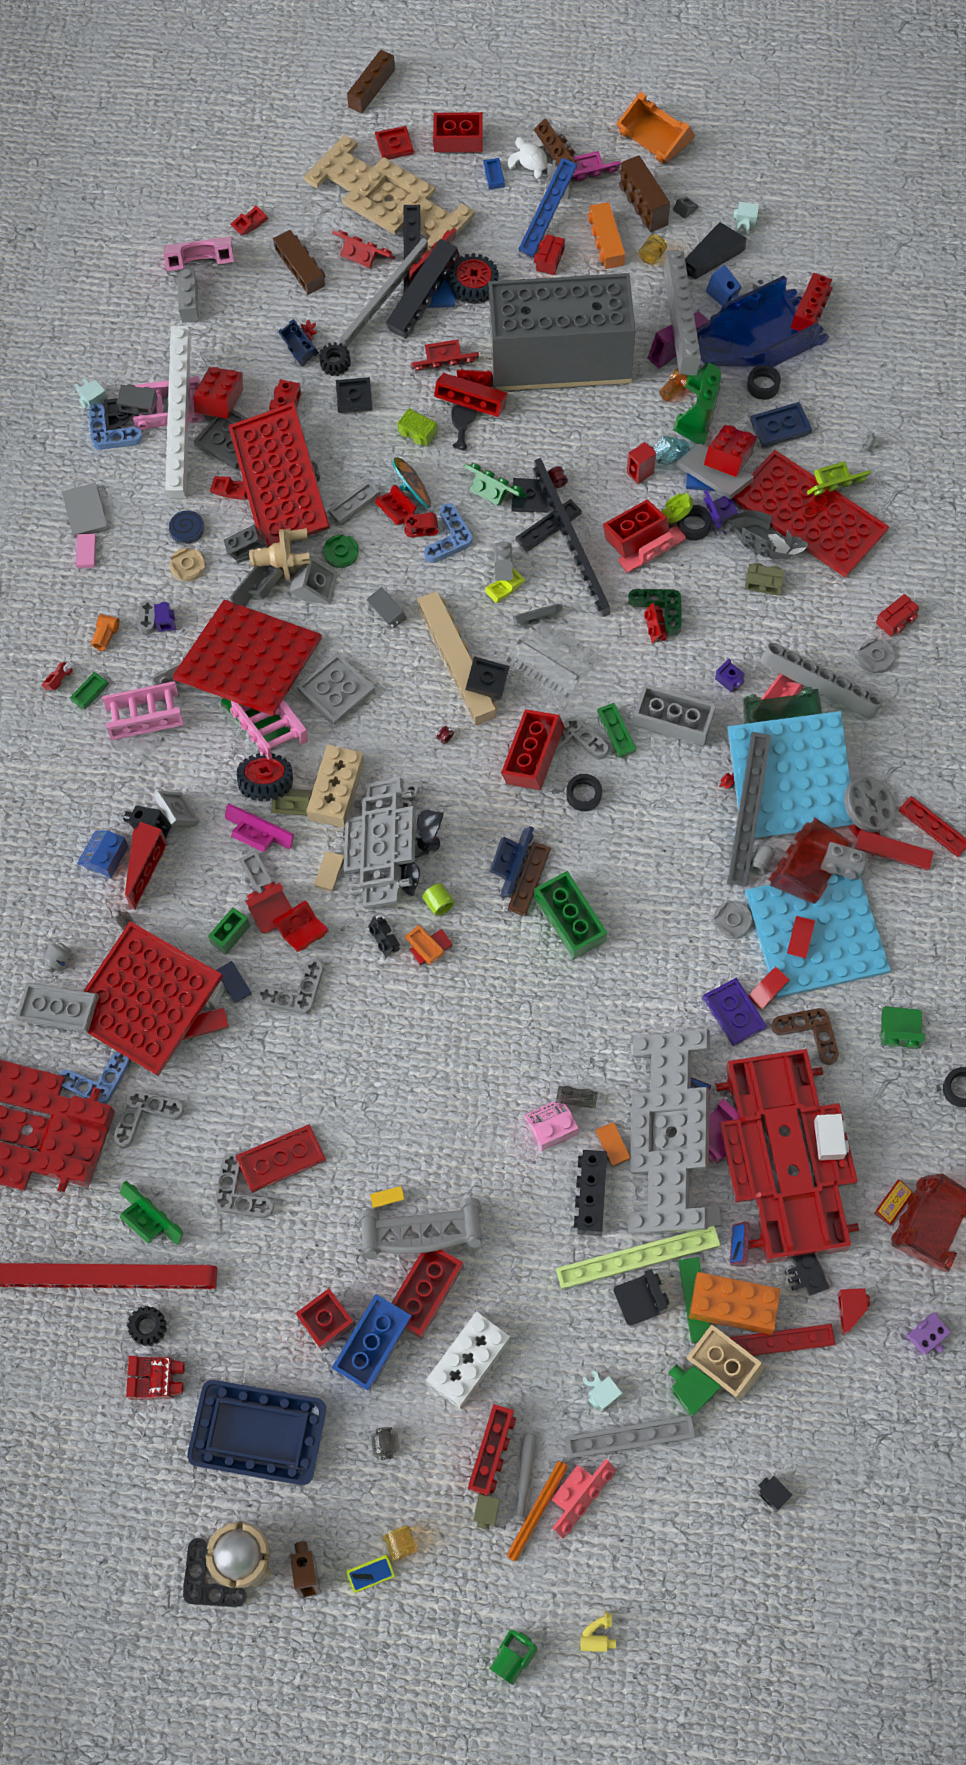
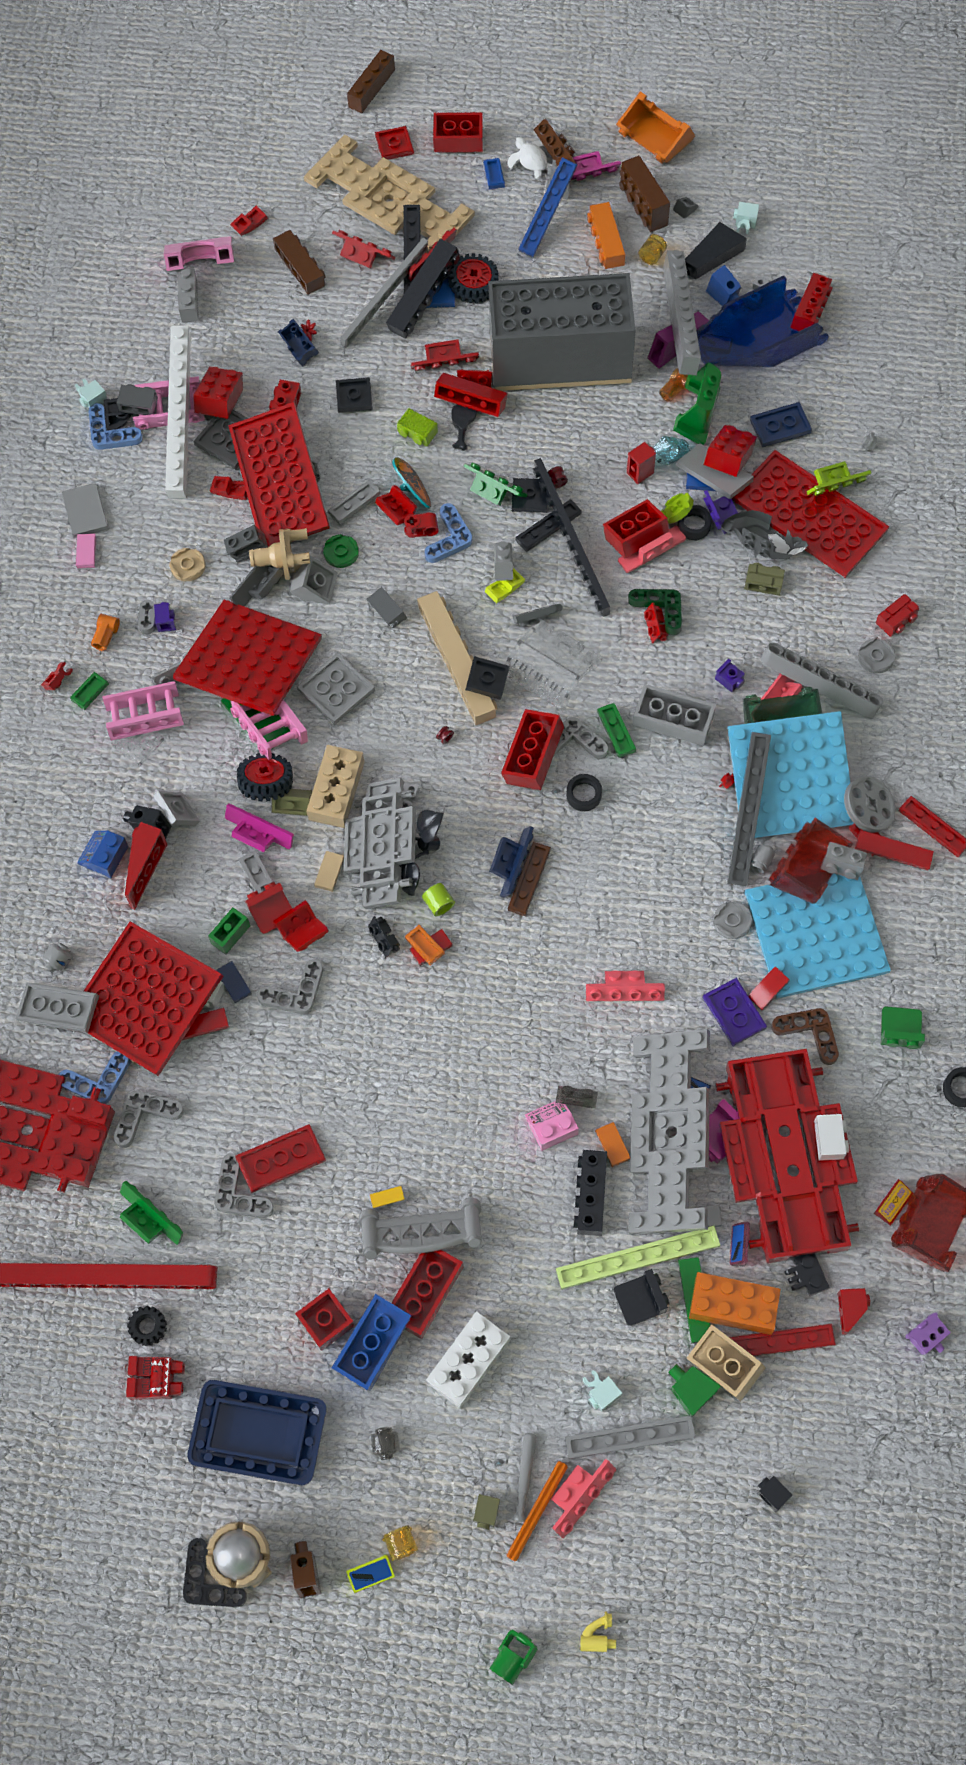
clear smoke plate [115,910,133,929] -> none
dark blue tile [169,510,205,544] -> none
black tyre [319,342,351,376] -> none
red brick [467,1404,517,1496] -> none
red brick [534,234,565,275] -> none
green brick [534,871,607,960] -> none
black tyre [747,365,781,400] -> none
red slope [787,916,815,958] -> none
none -> coral bracket [586,970,665,1001]

